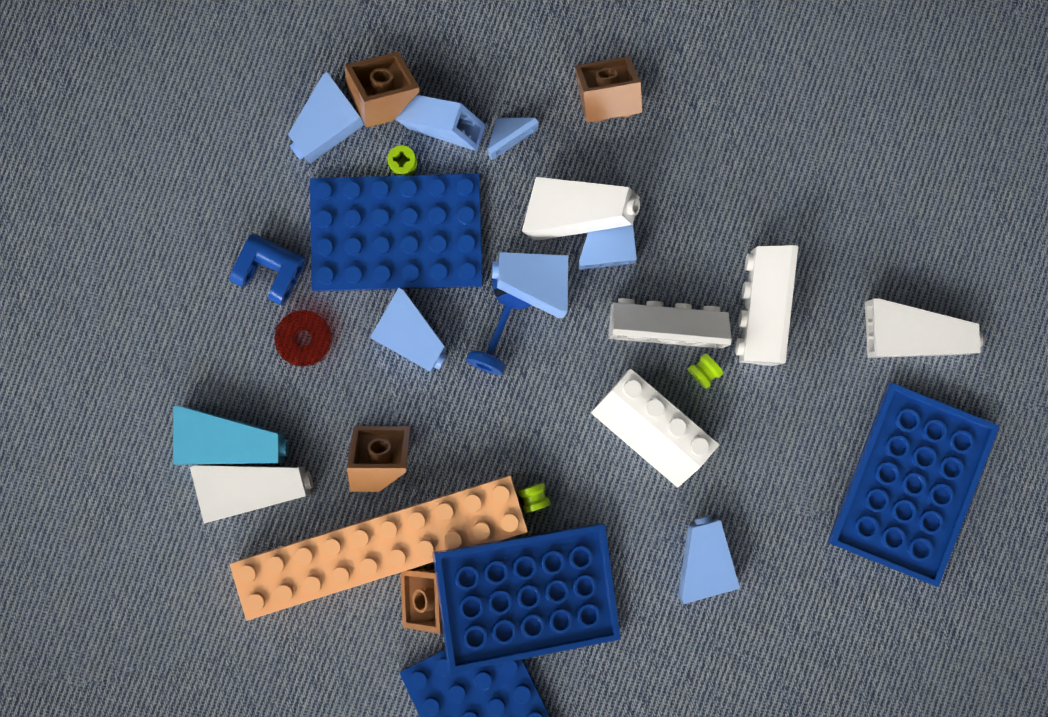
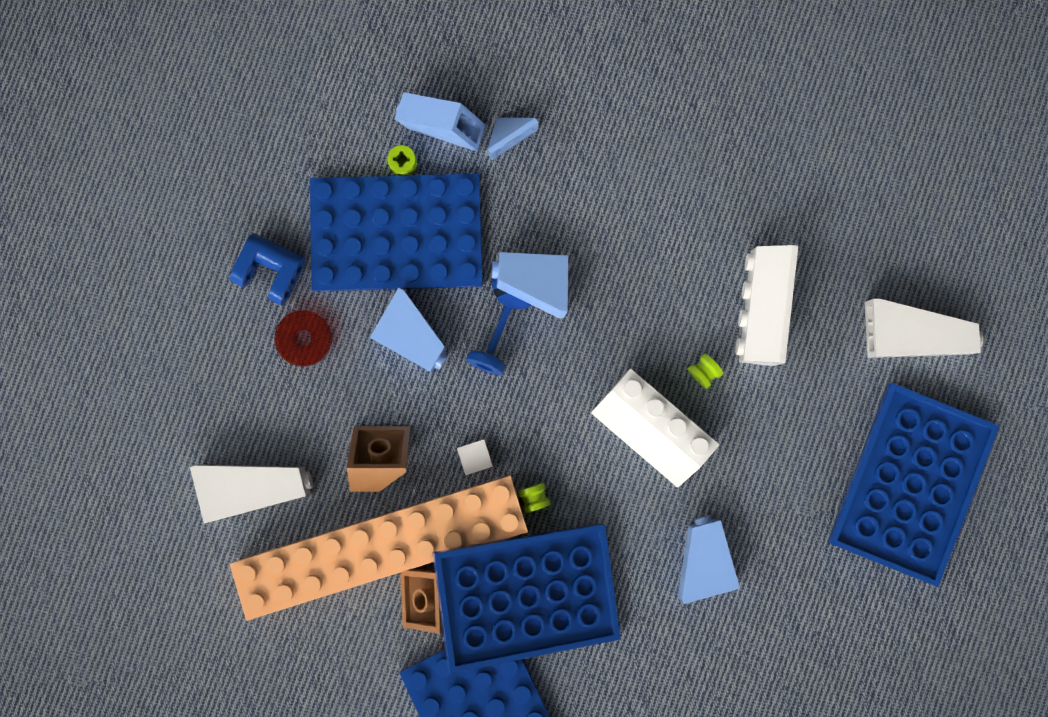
medium azure slope [173,406,289,465] -> none
light blue slope [288,72,364,164] -> none
medium nougat slope [345,51,419,128] -> none
white slope [522,177,640,240] -> none
medium nougat slope [575,56,642,123] -> none
light blue slope [578,225,637,270] -> none
white slope [608,298,732,349] -> none
none -> white tile [457,439,493,475]

